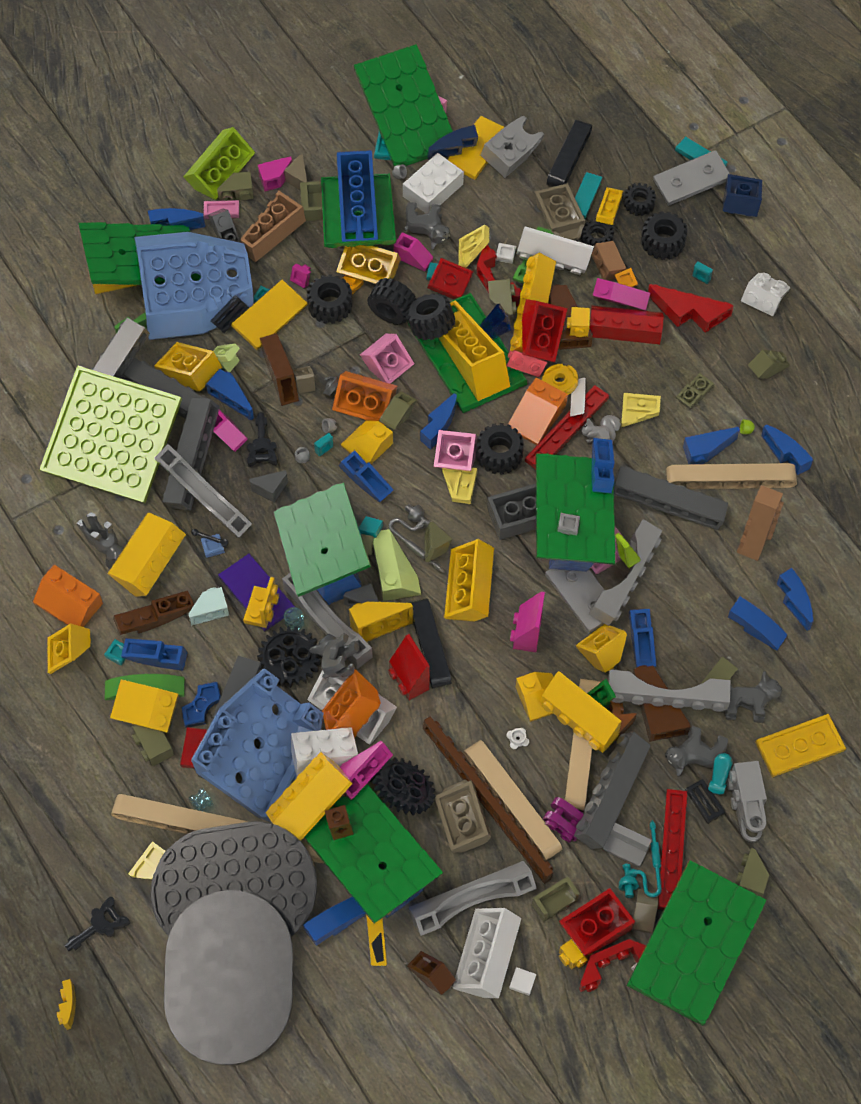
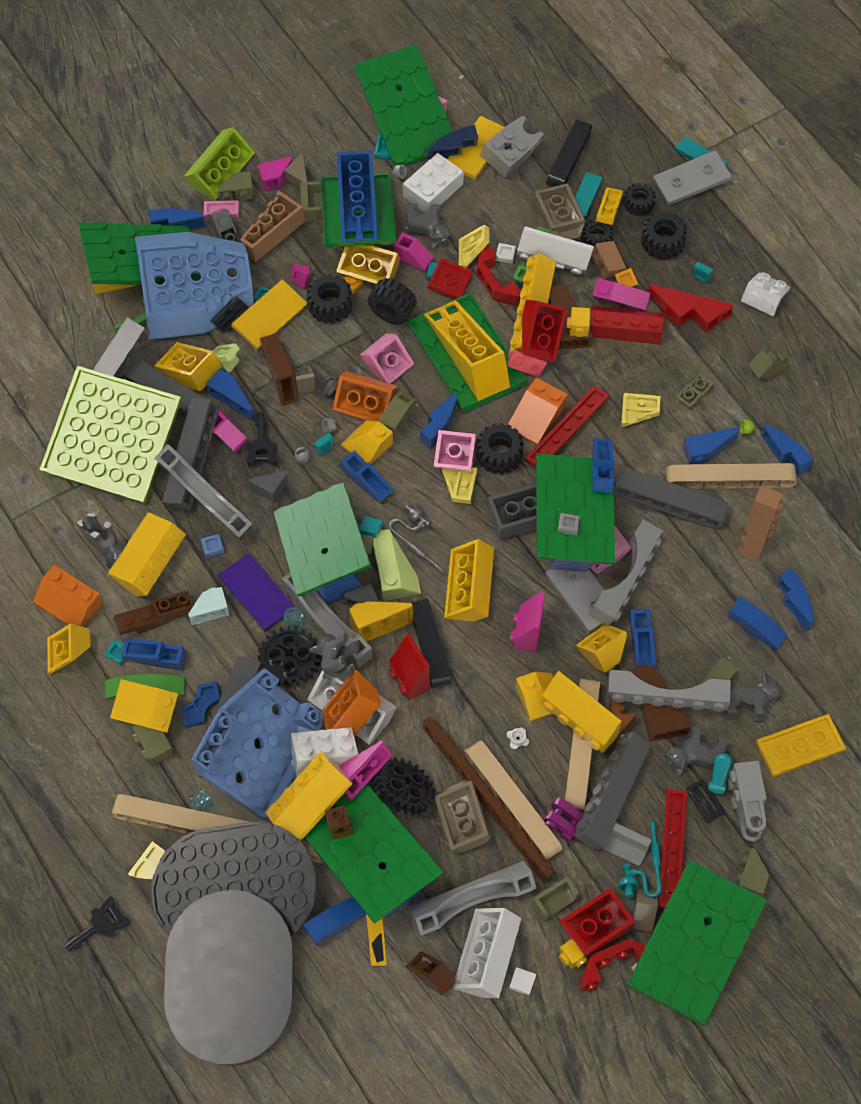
yellow slope [57,979,76,1030] -> none
red tile [180,727,207,769] -> none
black hinge [191,529,229,547] -> none
yellow bracket [243,577,279,628] -> none
black tyre [406,293,455,340] -> none
olive slope [424,522,452,562] -> none
clear blue slope [480,304,511,340] -> none
olive slope [488,279,517,319] -> none
yellow tile [542,364,579,395] -> none
white sticker [570,378,585,416] -> none
light grey animal [581,415,621,443] -> none
green slope [587,679,616,707] -> none
lime slope [615,533,641,568] -> none
dark blue slope [723,174,762,217] -> none

